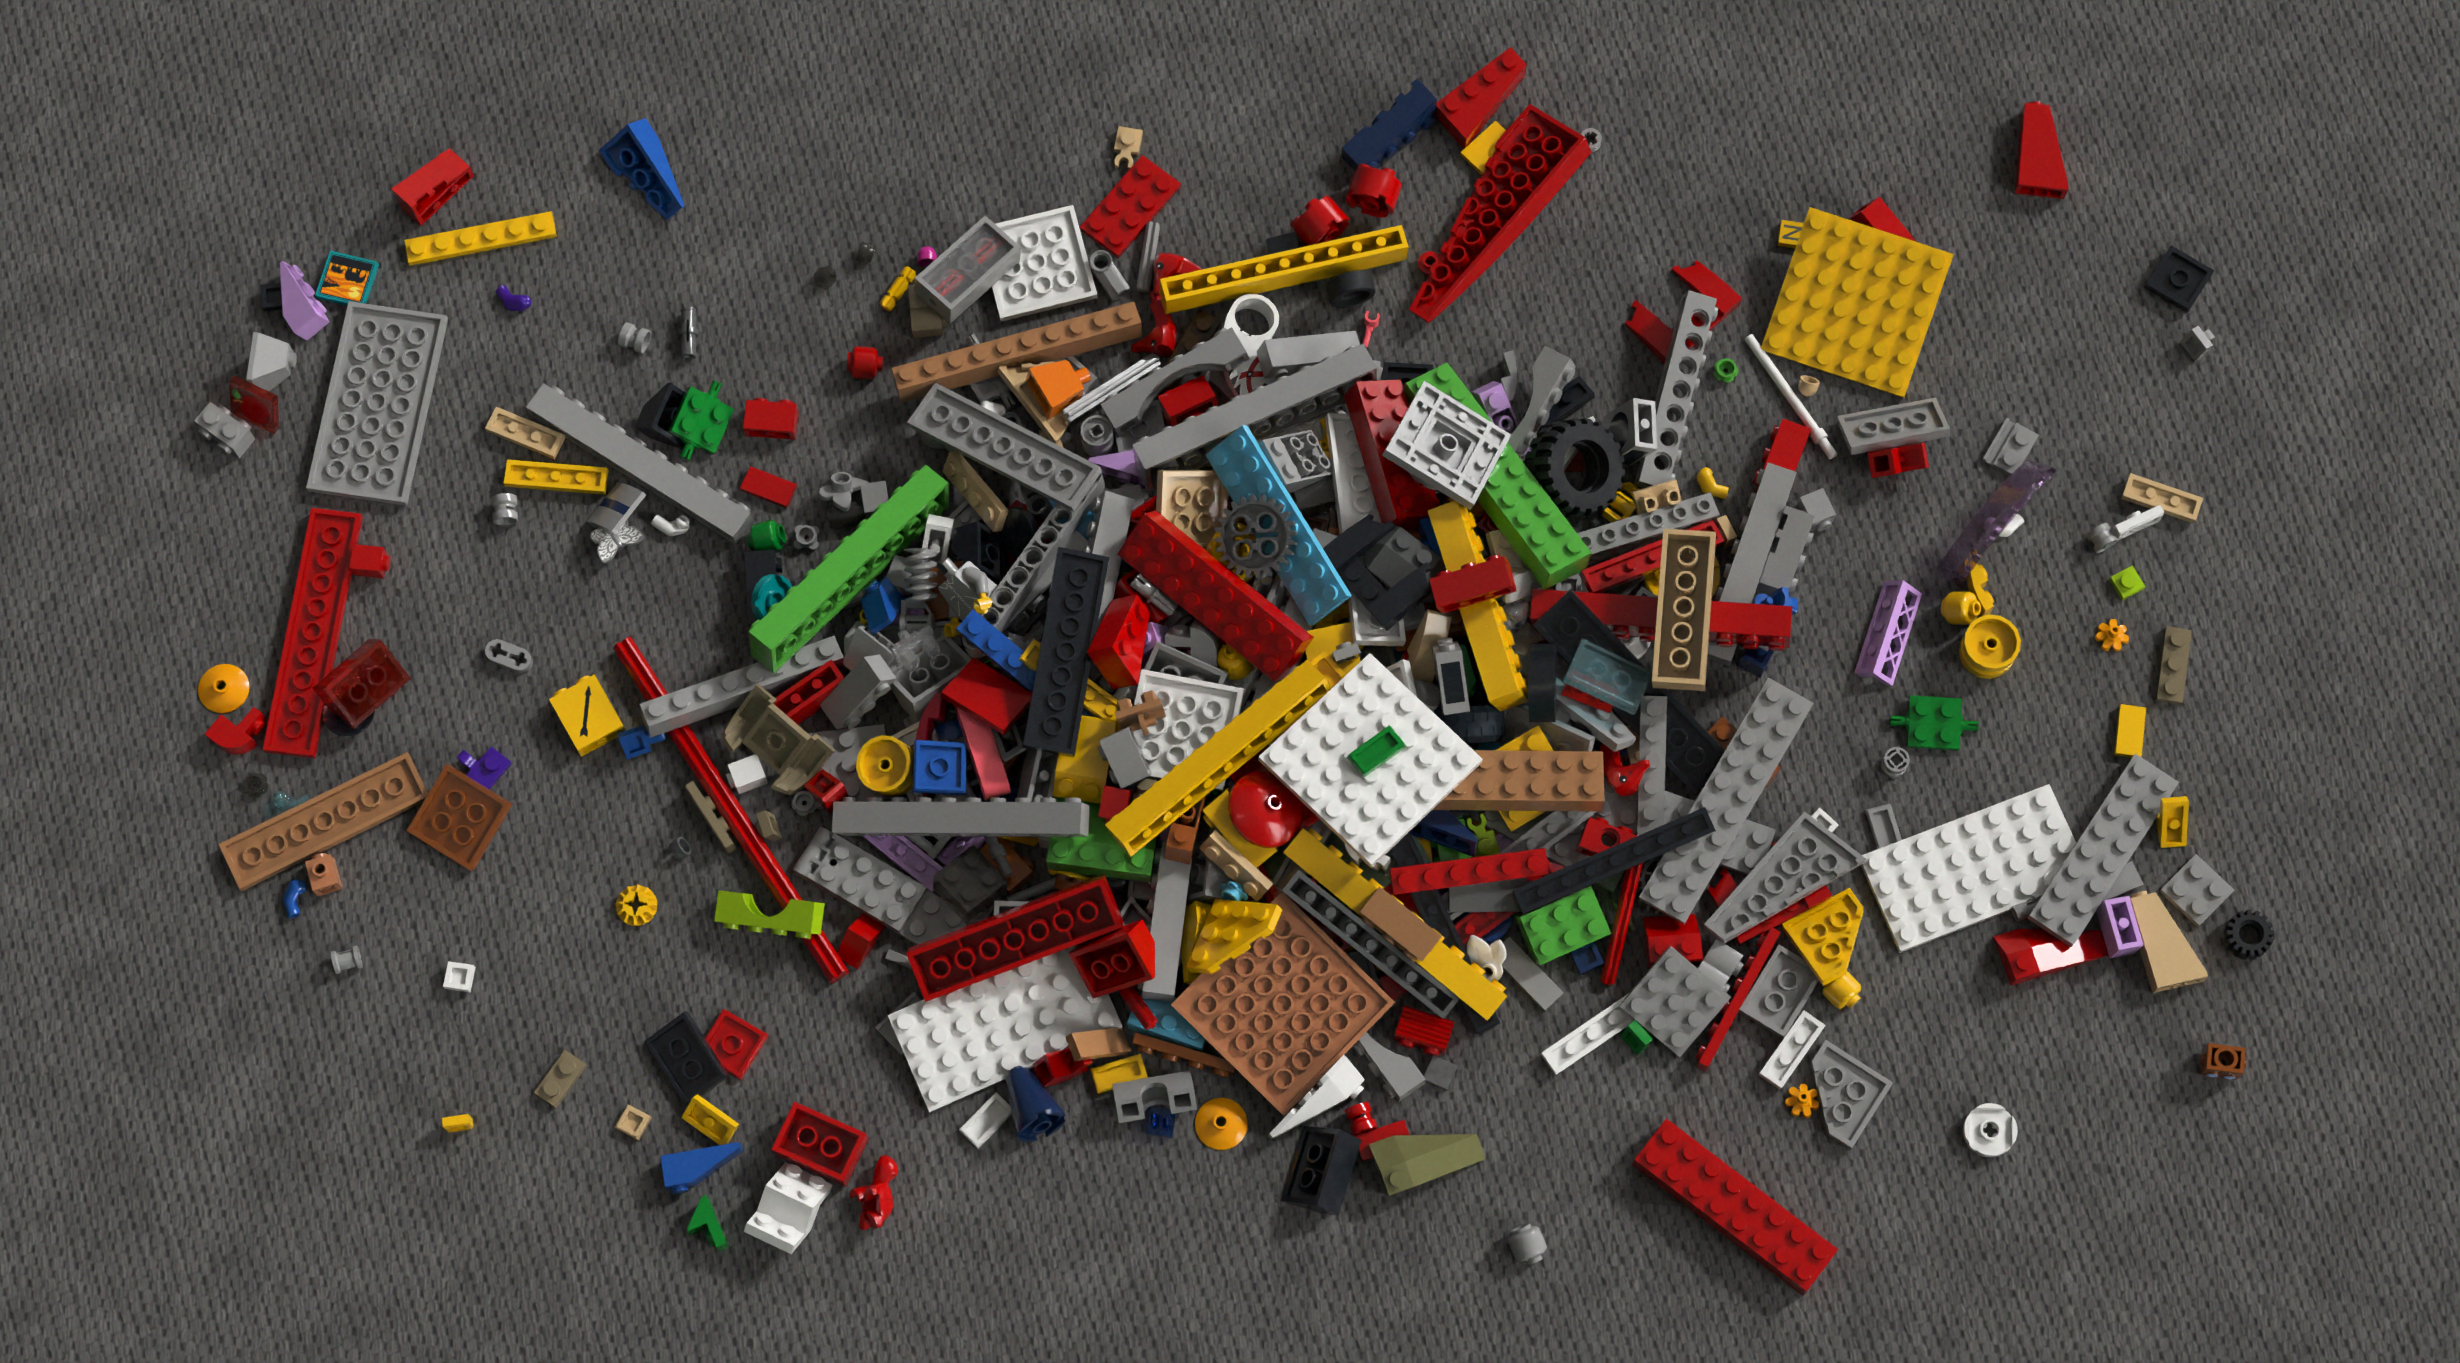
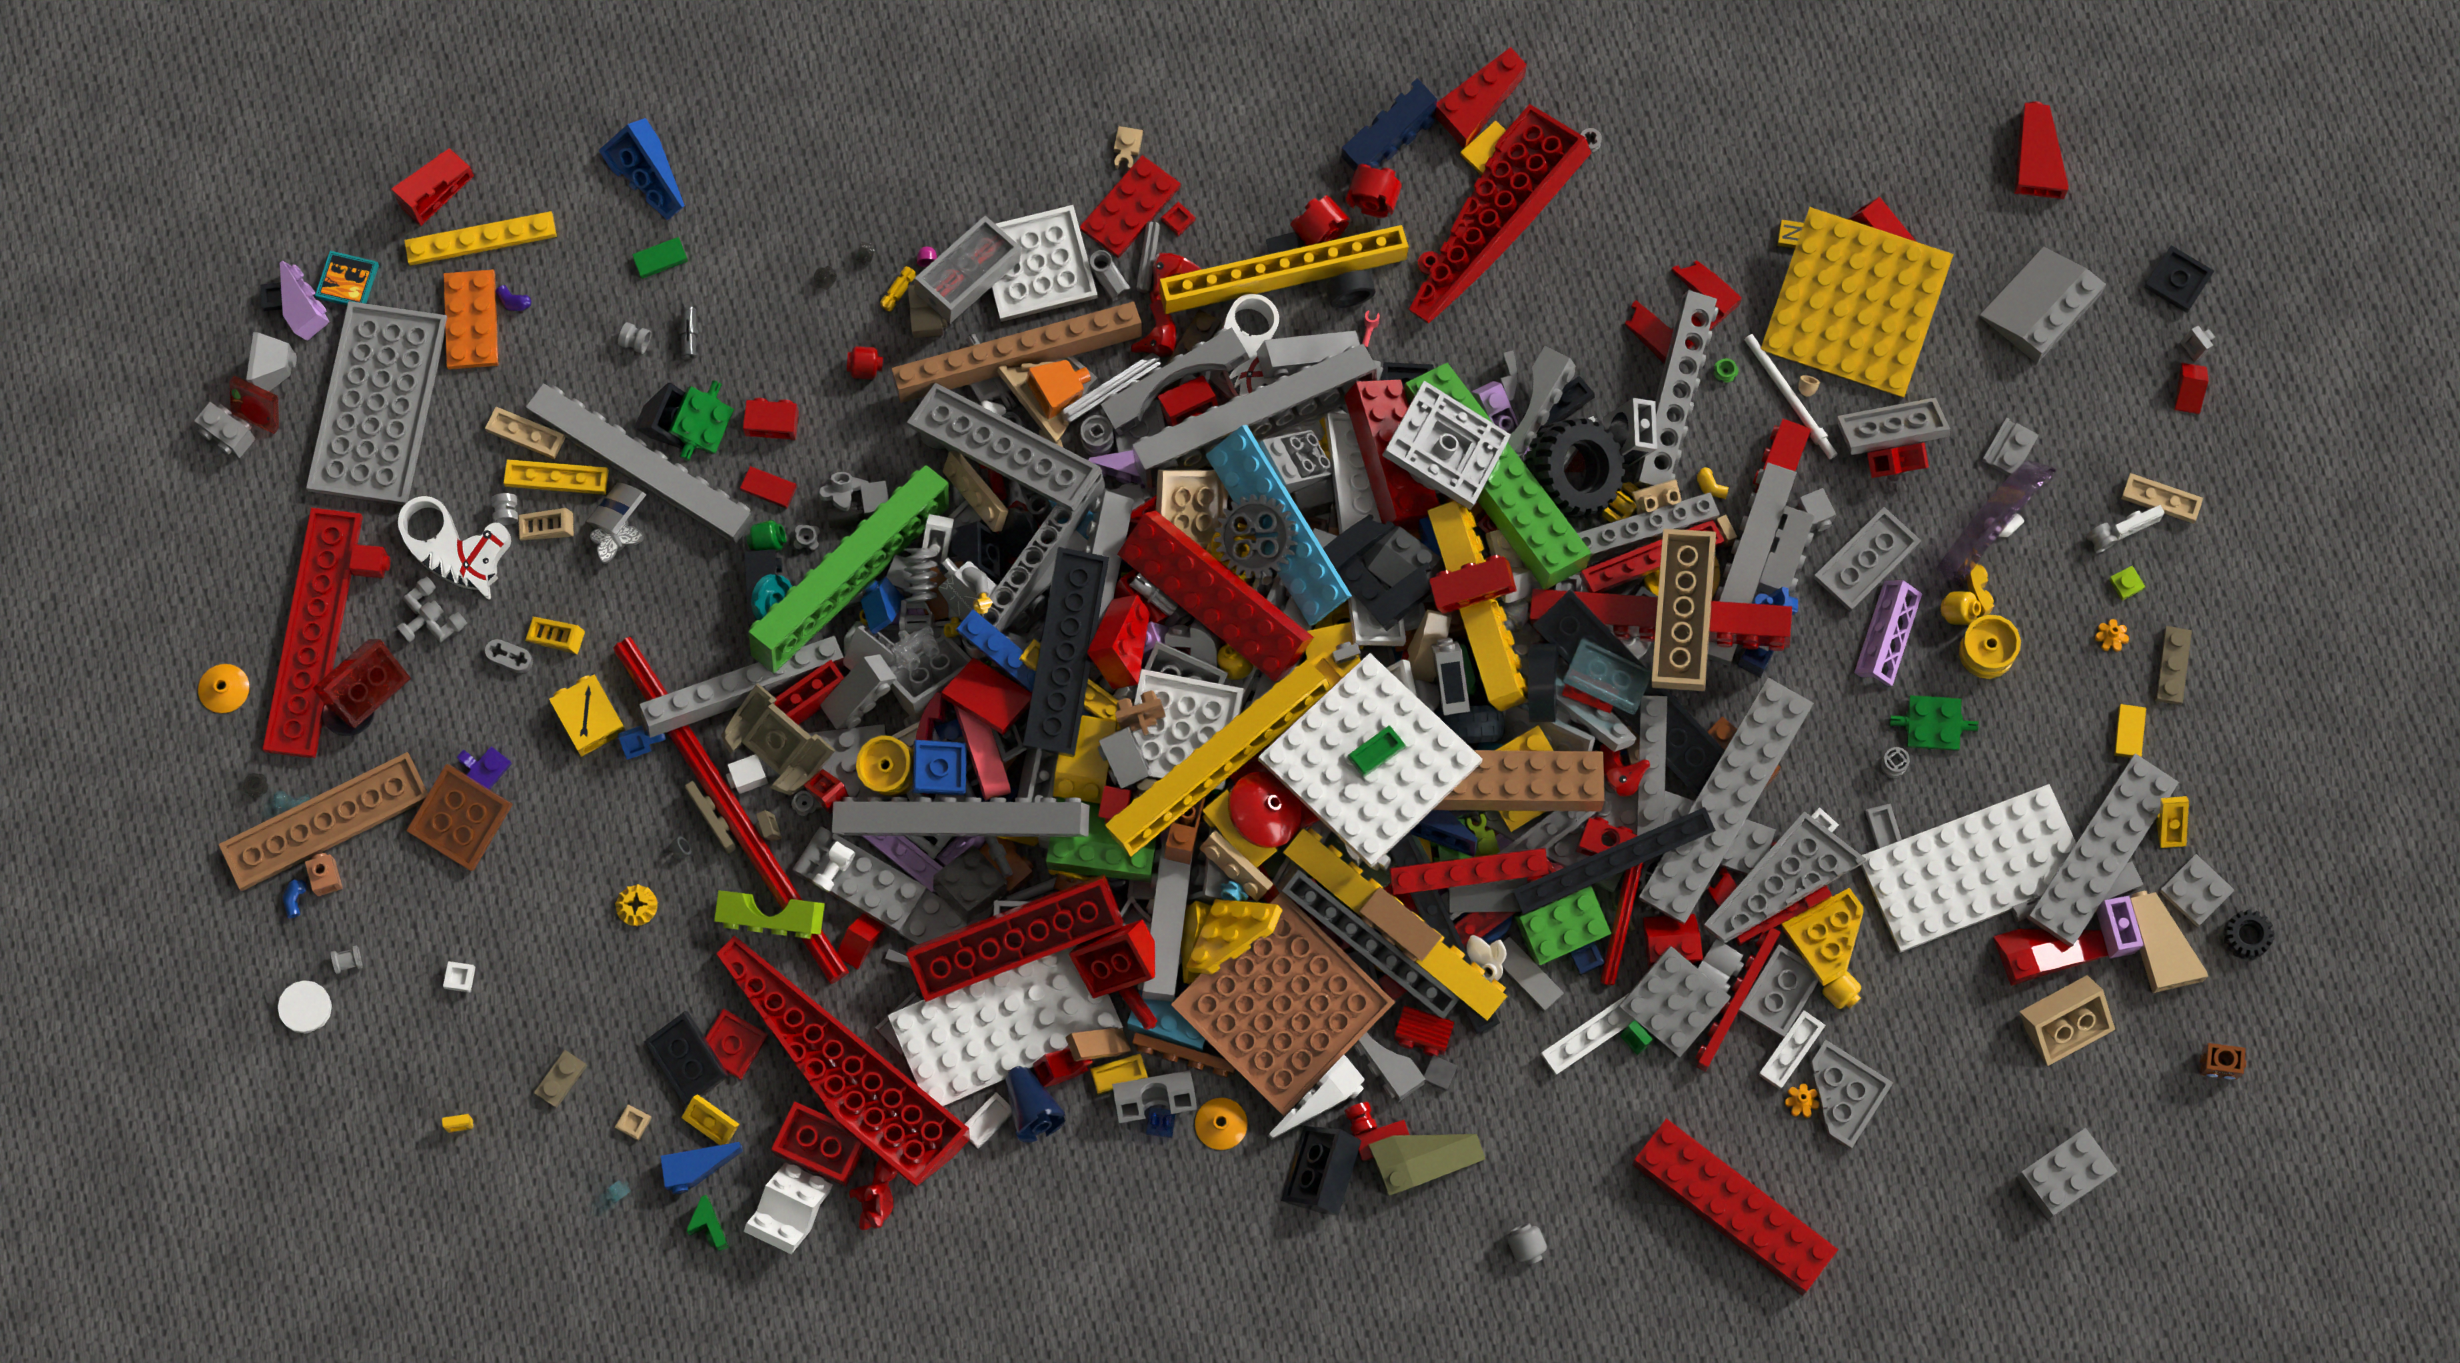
red brick [205,707,267,755] -> none
white arm [651,515,690,537] -> none
white plate [1963,1103,2018,1158] -> none
none -> white tile [278,981,332,1034]
none -> light grey piece [396,576,467,643]
none -> white animal [398,496,511,600]
none -> orange plate [444,269,498,370]
none -> tan slope [519,508,574,540]
none -> yellow slope [525,617,585,654]
none -> clear light blue plate [606,1180,631,1204]
none -> green tile [632,237,688,279]
none -> red wedge [716,935,970,1187]
none -> white leg [812,841,855,893]
none -> red arm [979,463,1007,500]
none -> red tile [1161,202,1196,237]
none -> light grey plate [1814,507,1921,612]
none -> light grey slope [1979,247,2106,363]
none -> light grey brick [2017,1128,2118,1221]
none -> tan slope [2019,975,2115,1066]
none -> red slope [2174,362,2209,414]

